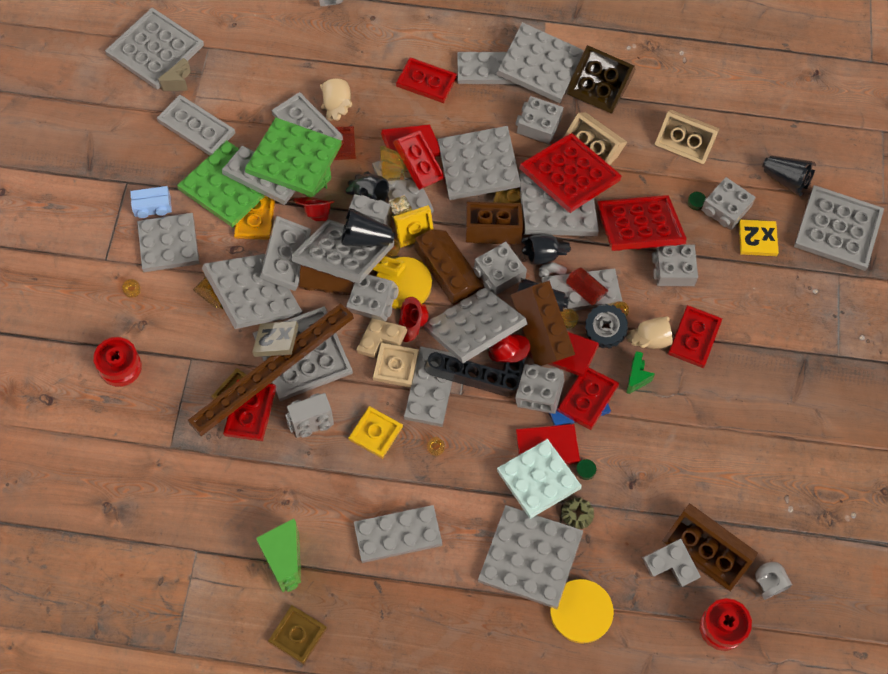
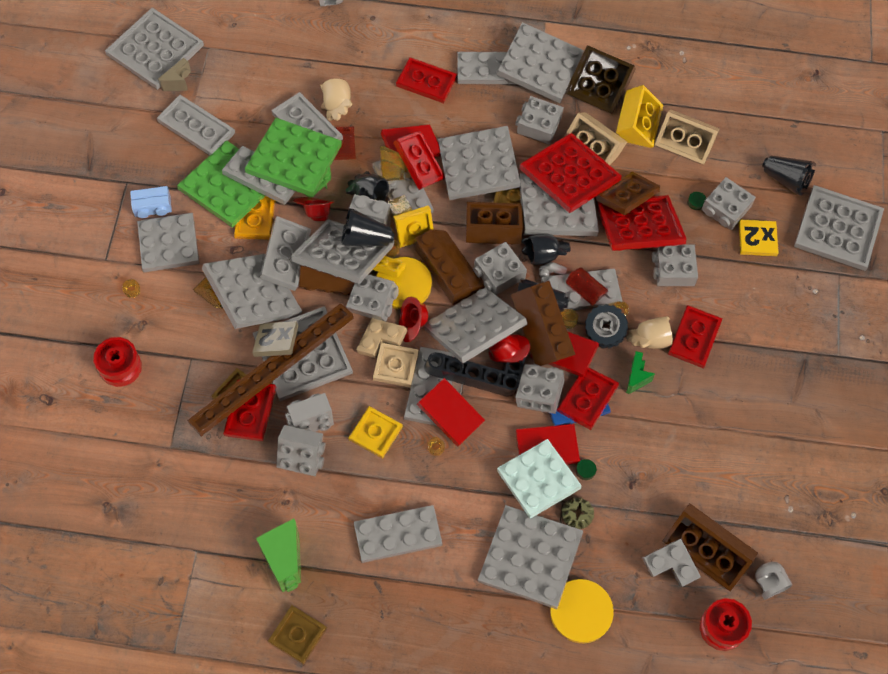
none -> light grey brick [277,425,326,476]
none -> red tile [417,378,485,447]
none -> reddish brown plate [596,172,660,215]
none -> yellow slope [616,85,663,148]

